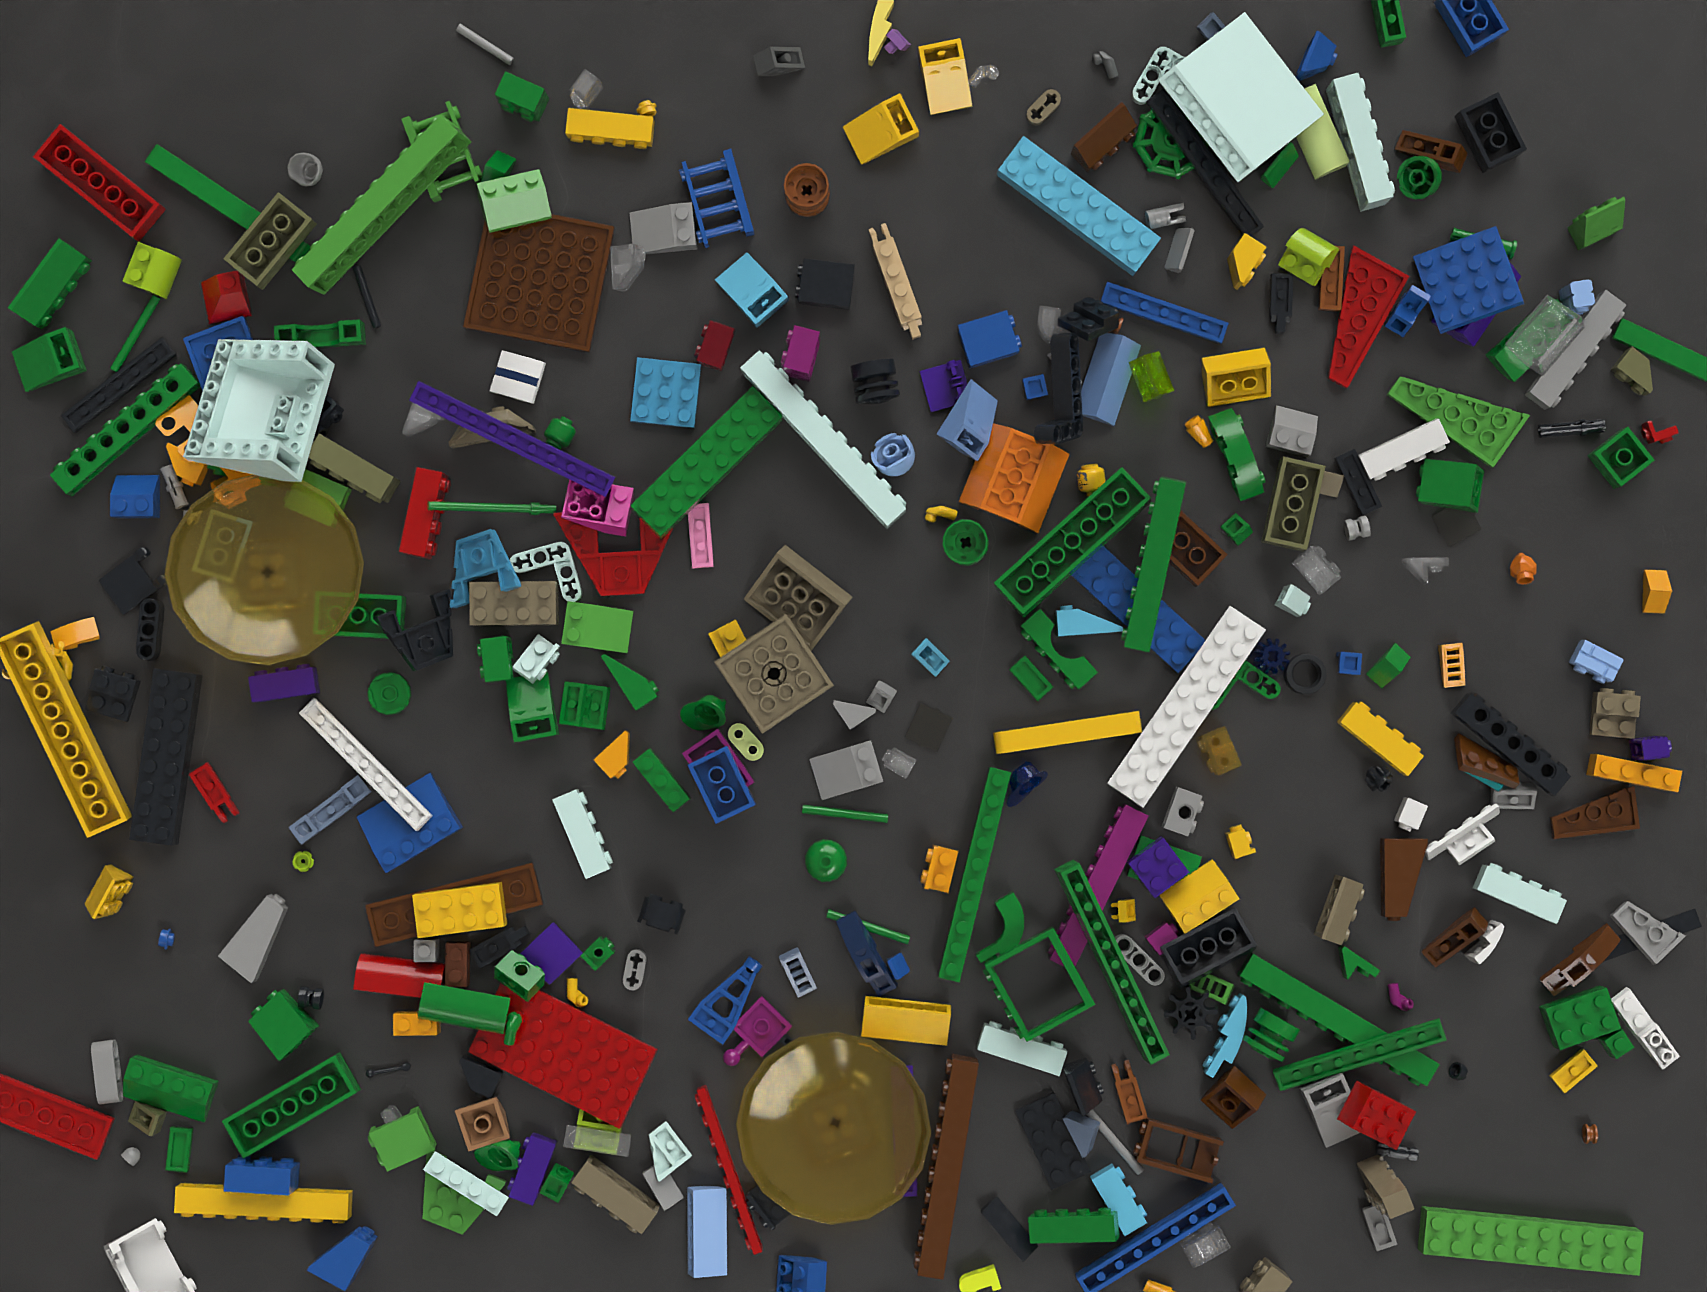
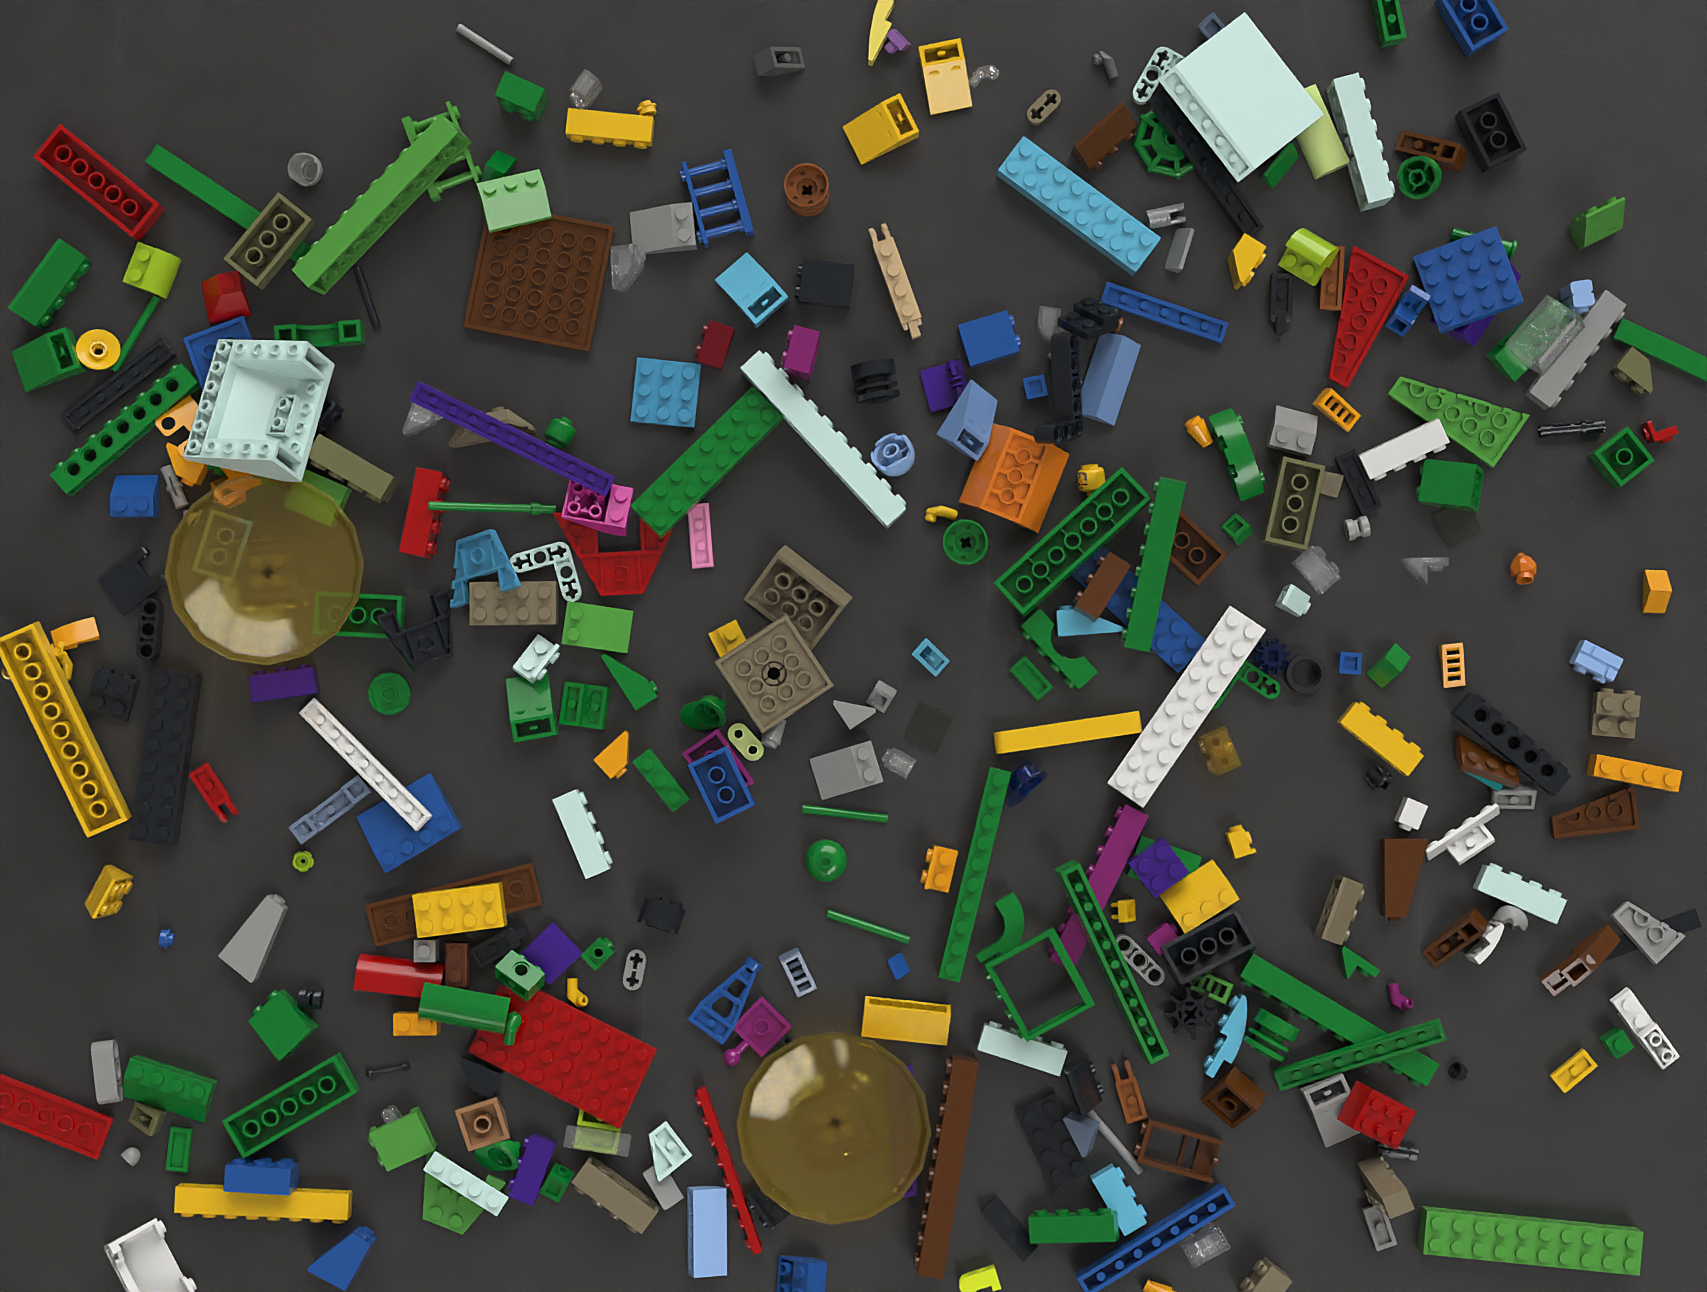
green brick [477,636,514,683] -> none
white slope [490,350,546,404] -> none
dark blue slope [836,911,898,996] -> none
clear neon green brick [1128,351,1174,402] -> none
light grey brick [1161,787,1204,836] -> none
yellow slope [1201,348,1271,407] -> none
blue slope [1295,31,1337,81] -> none
green brick [1539,985,1621,1050] -> none
dark orange bush [1582,1124,1598,1144] -> none
dark purple brick [1629,736,1672,761] -> none
none -> yellow dish [76,329,120,370]
none -> light grey cone [760,720,787,750]
none -> reddish brown brick [1073,552,1131,623]
none -> light orange slope [1313,388,1361,432]
none -> light grey hair [1492,905,1528,931]

